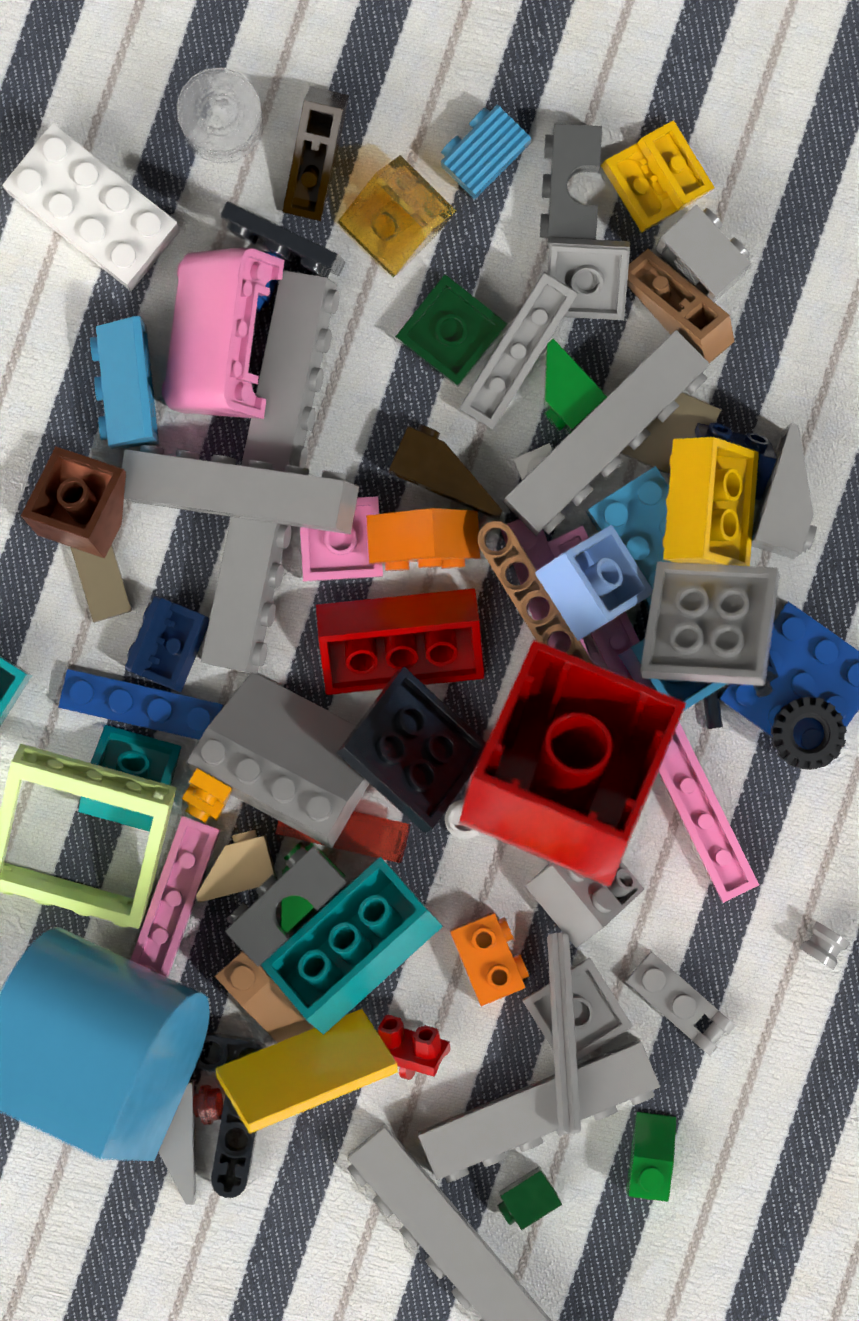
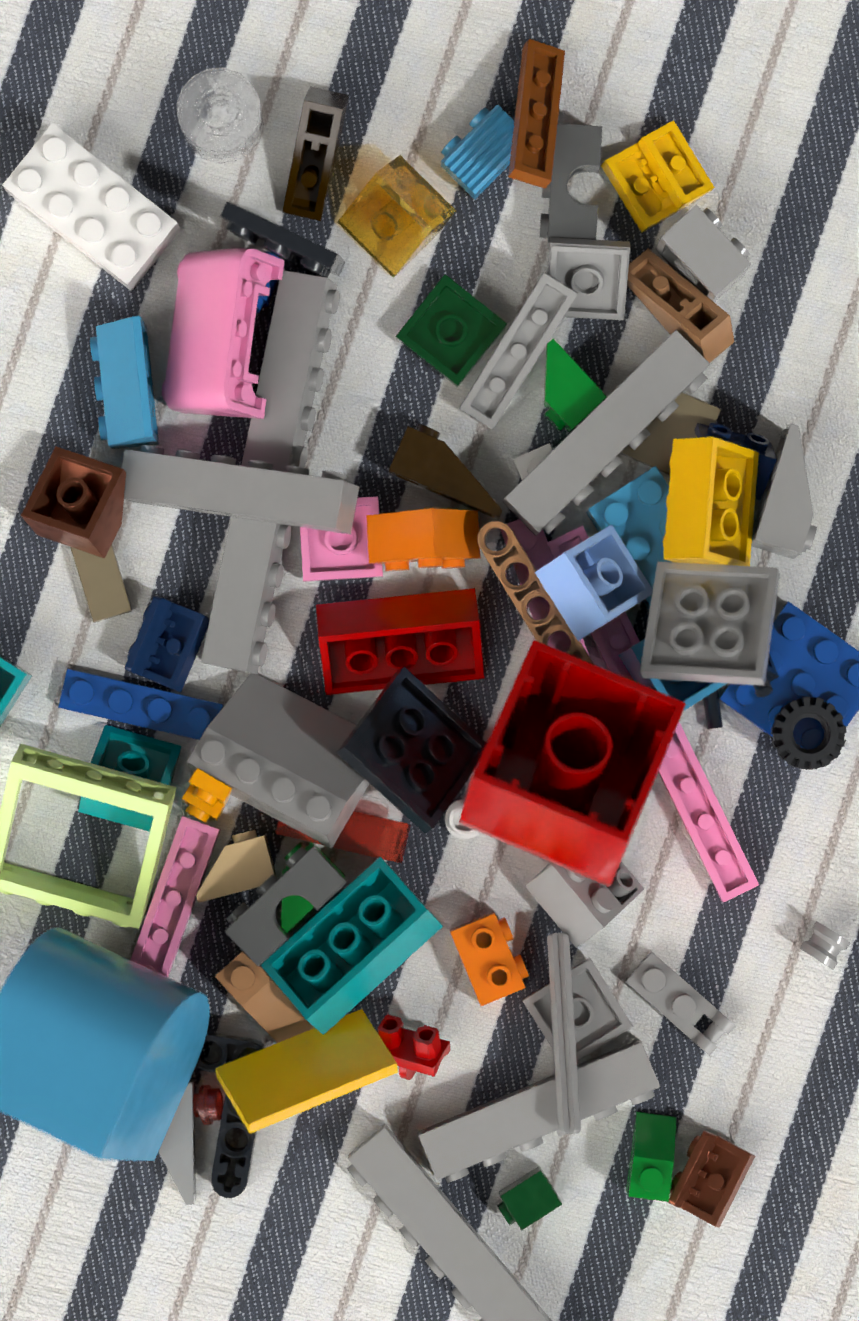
none -> dark orange plate [508,39,565,189]
none -> copper bracket [668,1131,755,1228]

